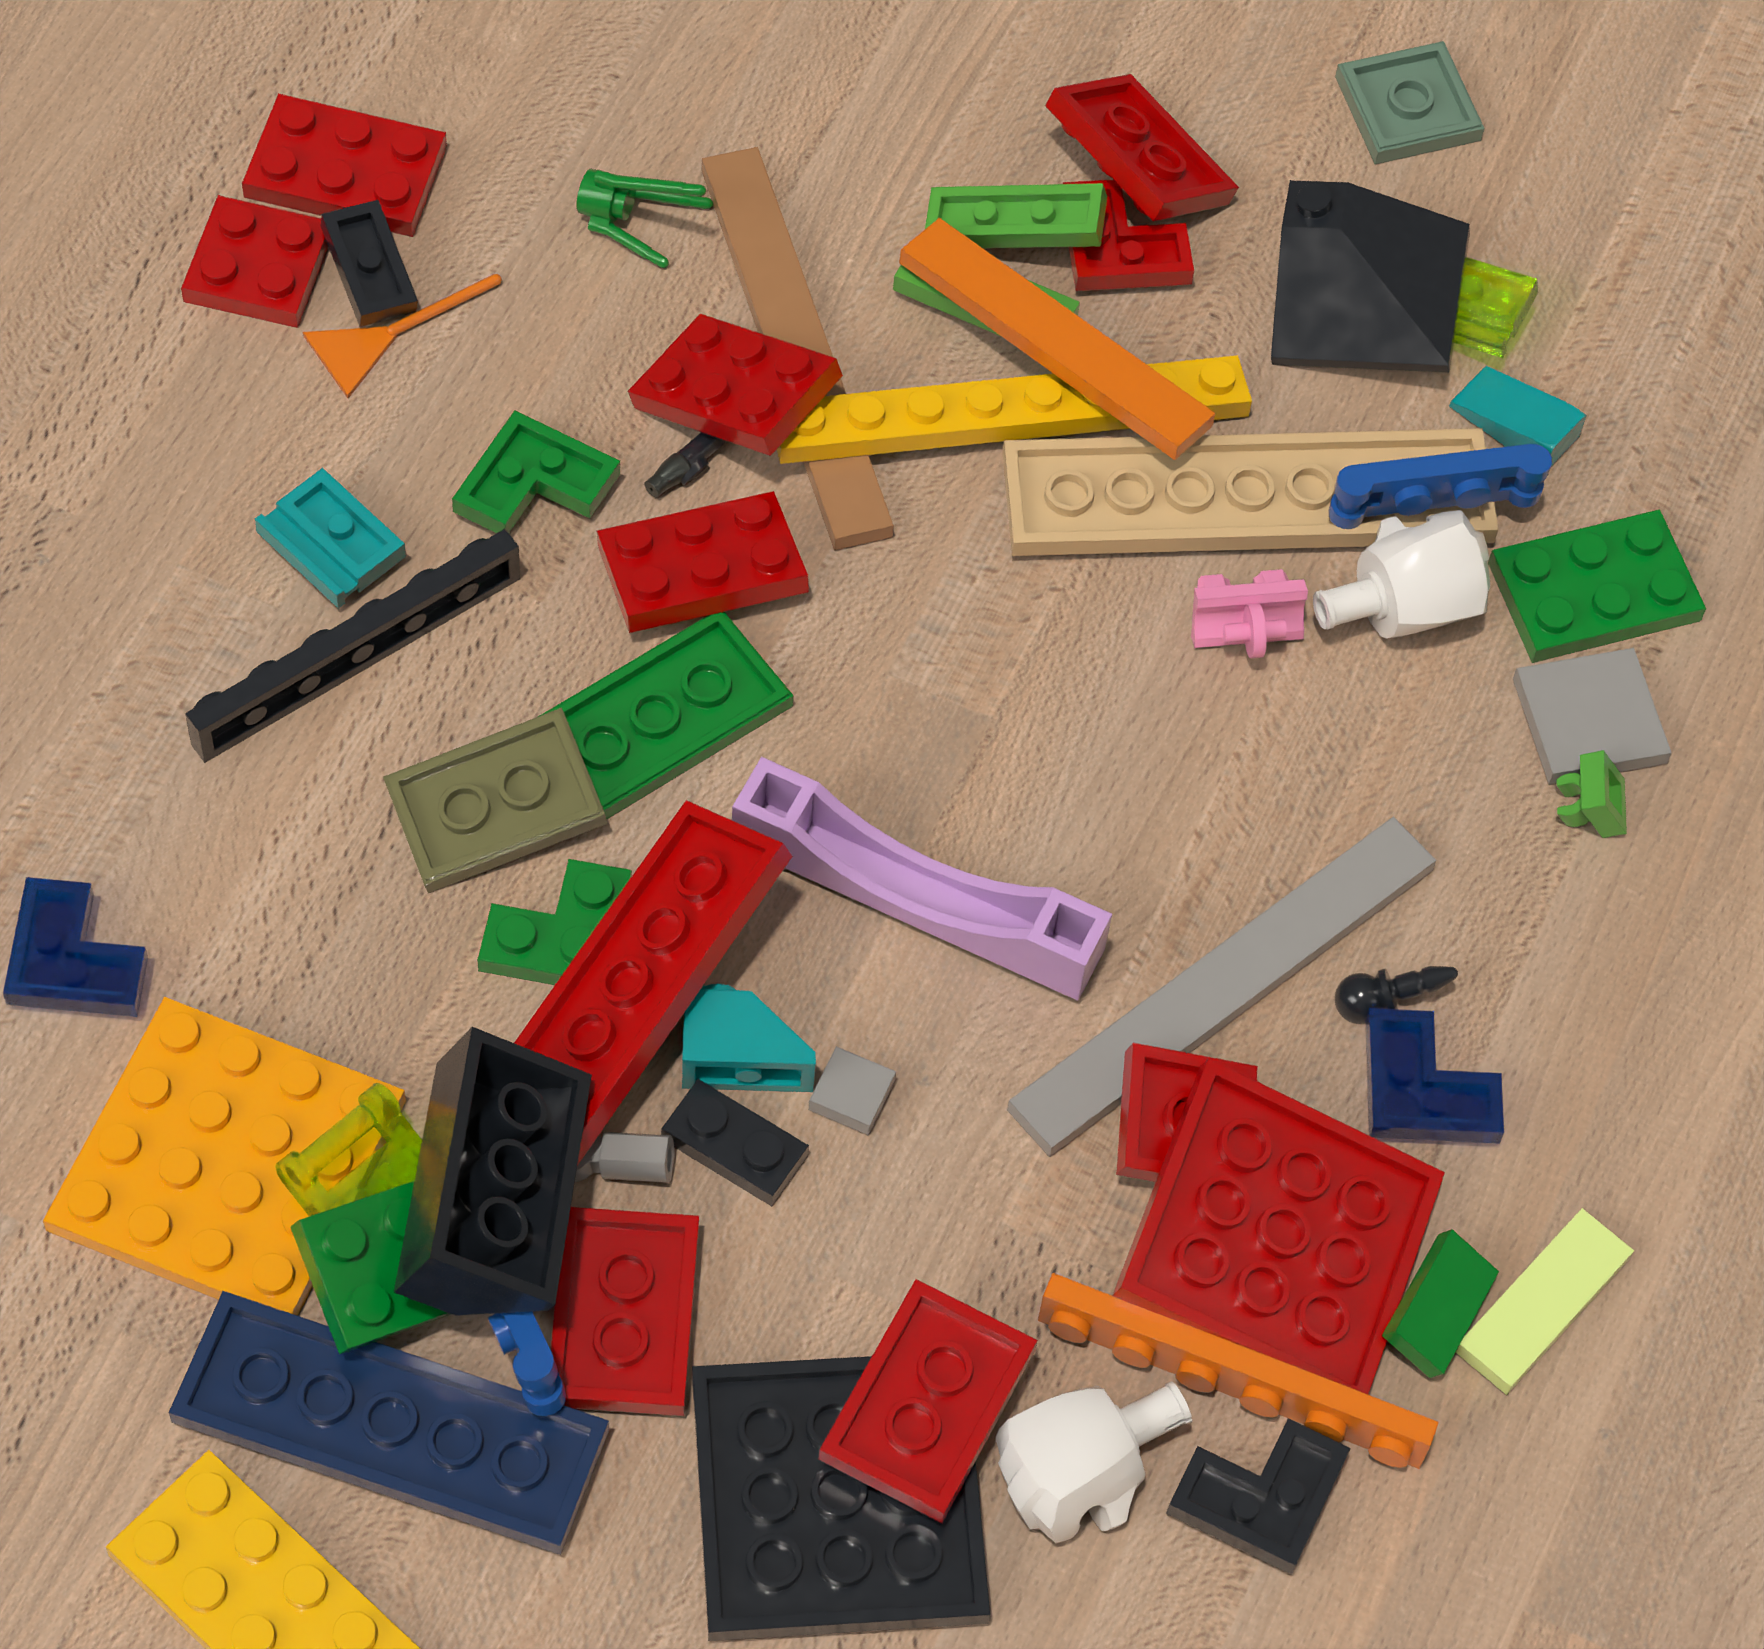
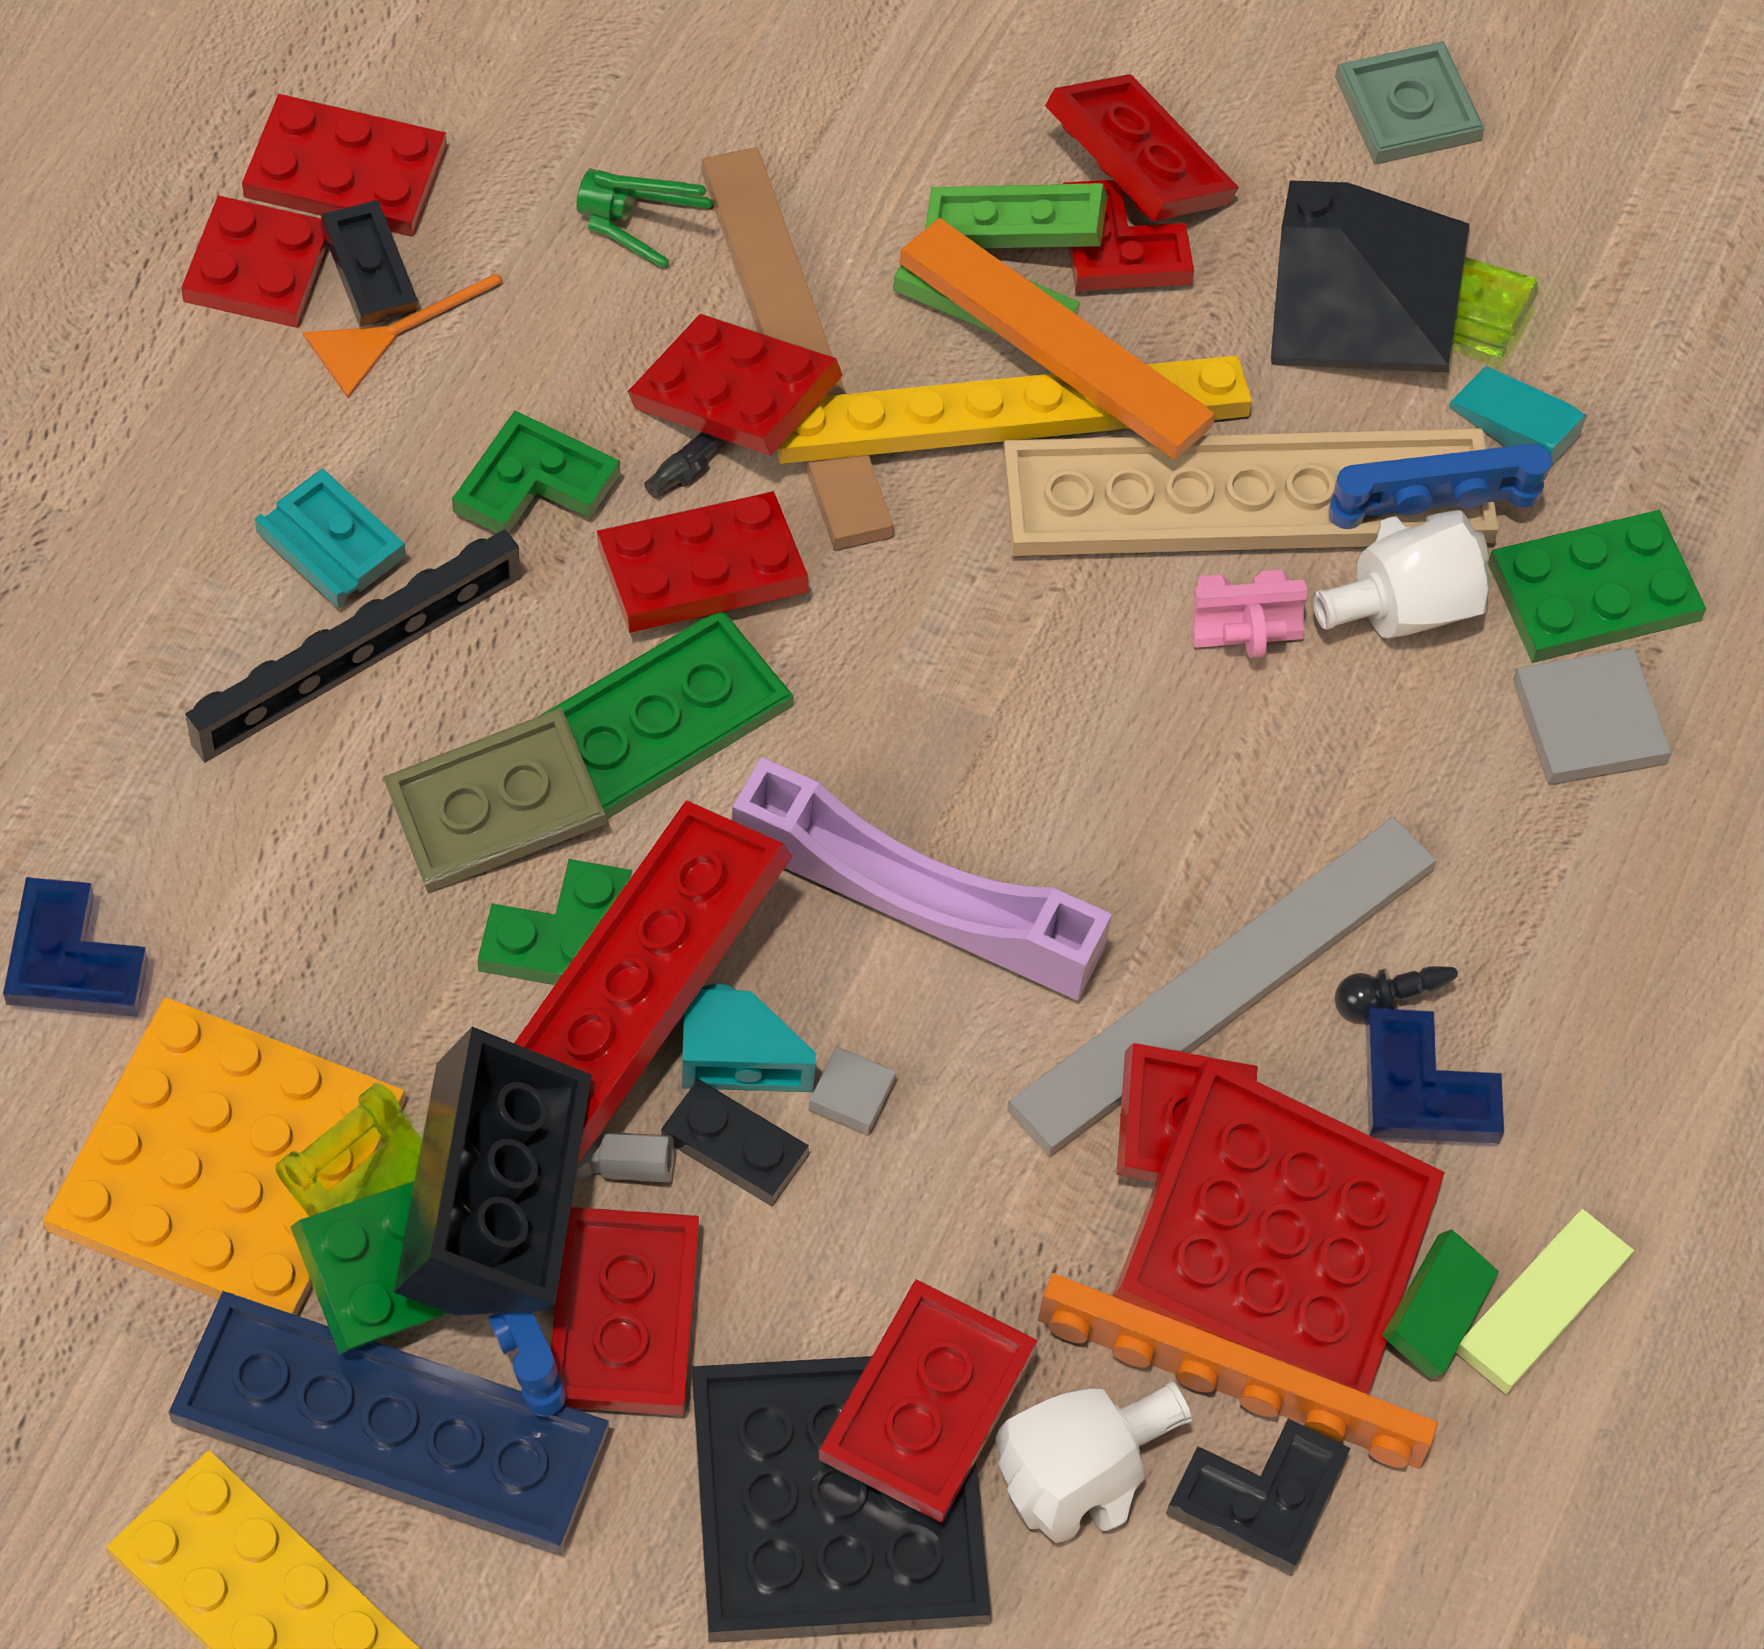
bright green tile [1556,750,1627,838] -> none

